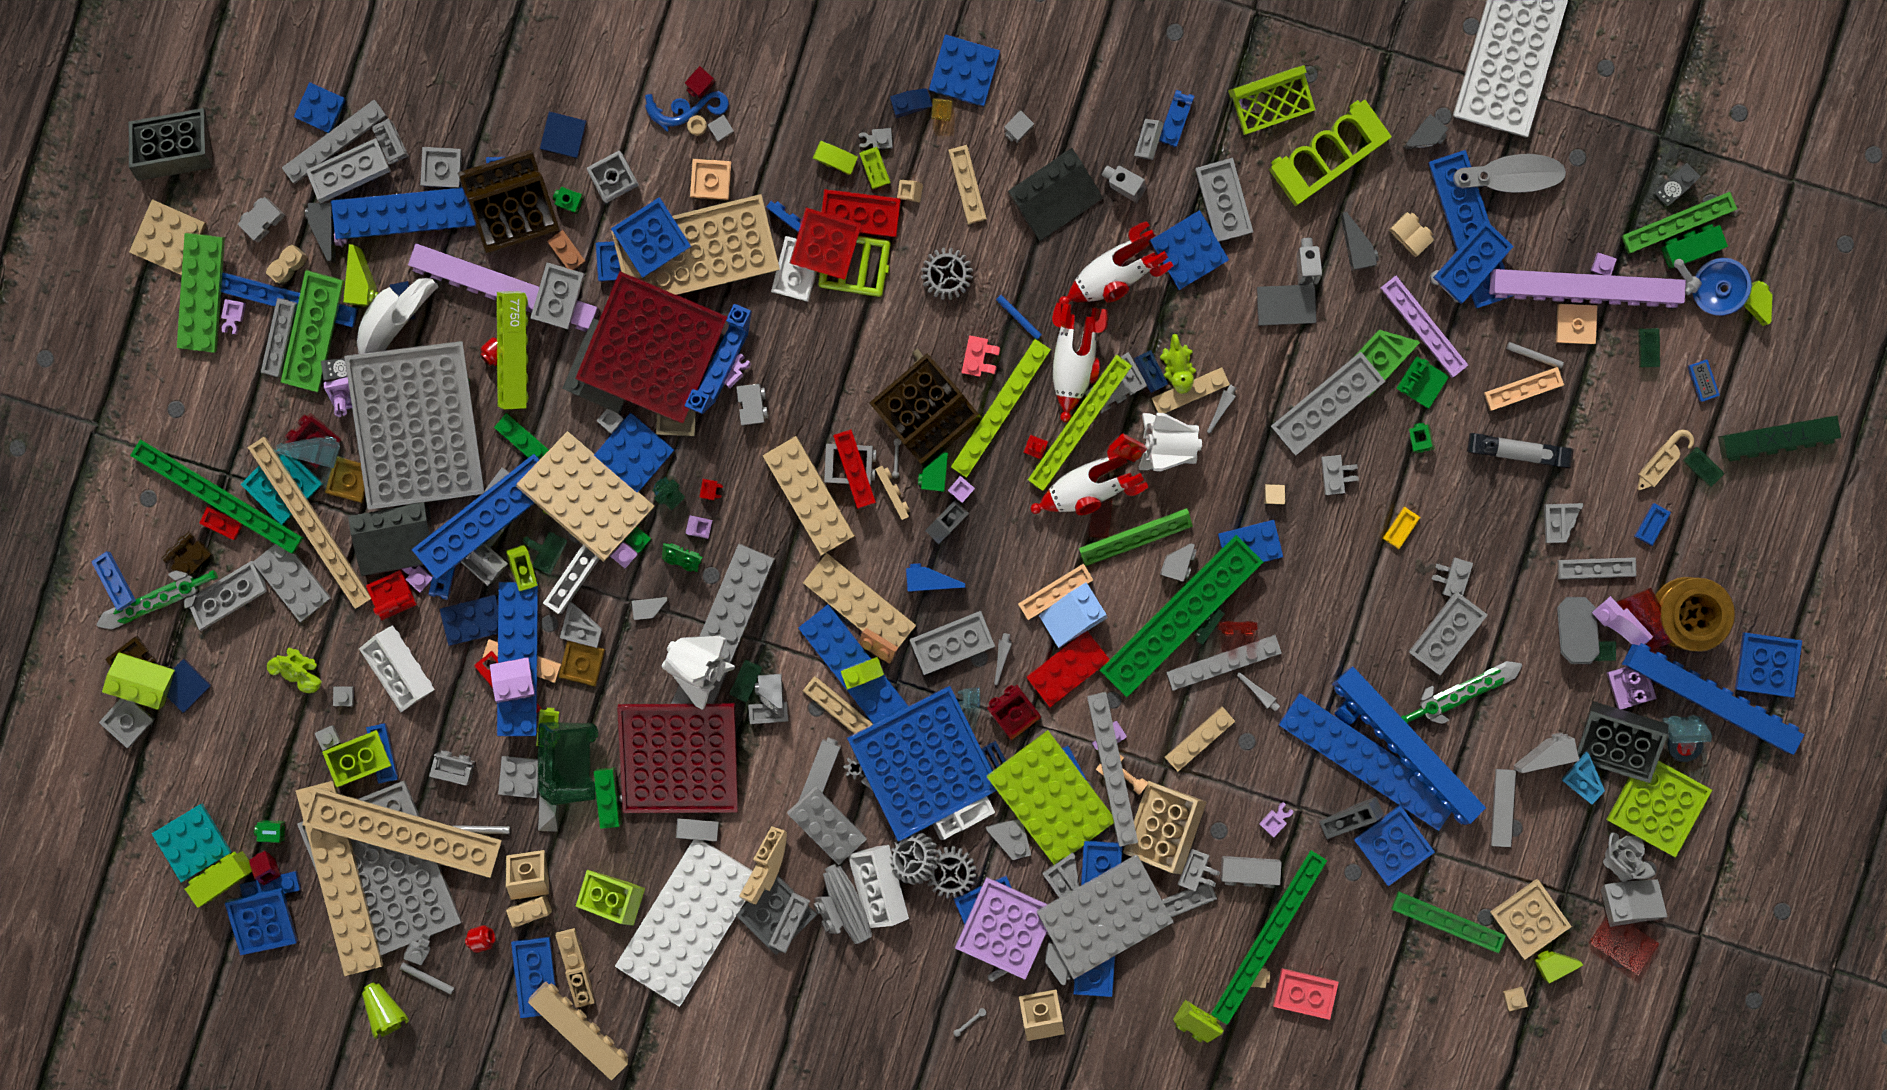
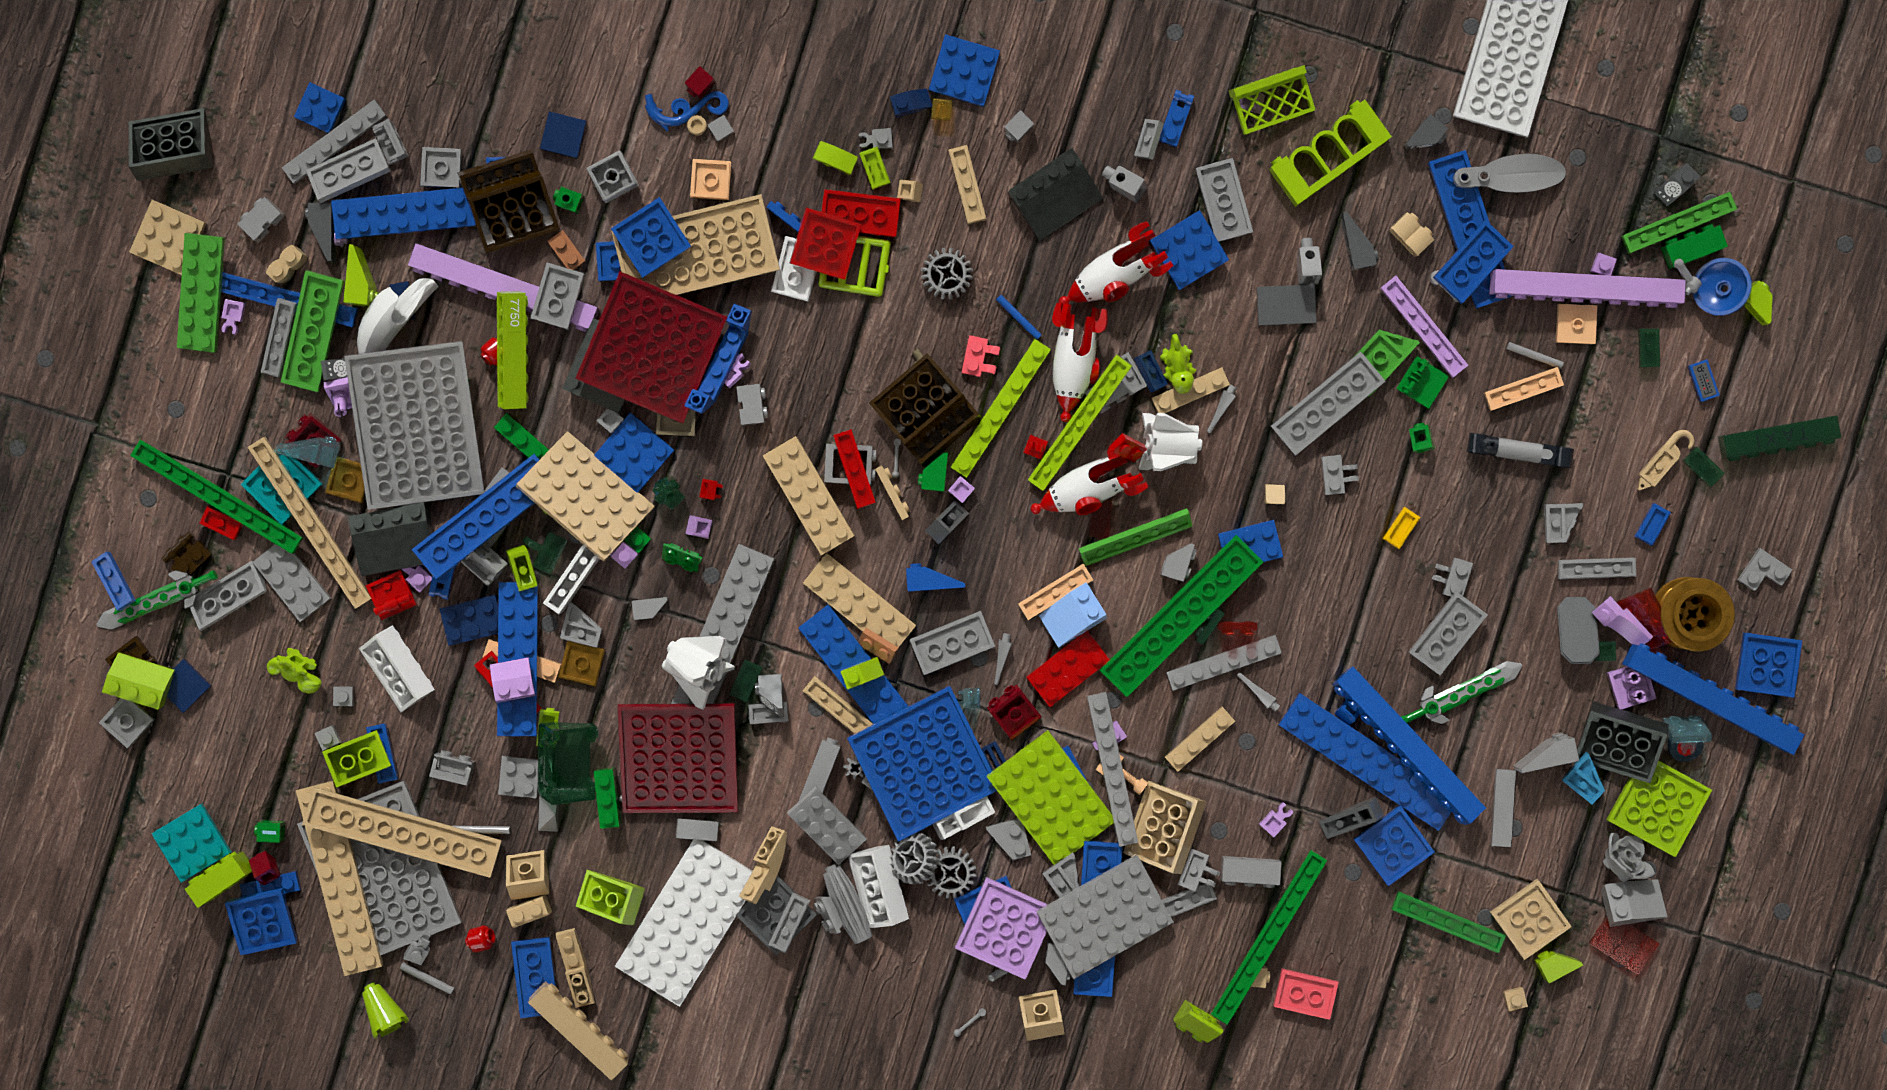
none -> light grey plate [1737,548,1792,591]

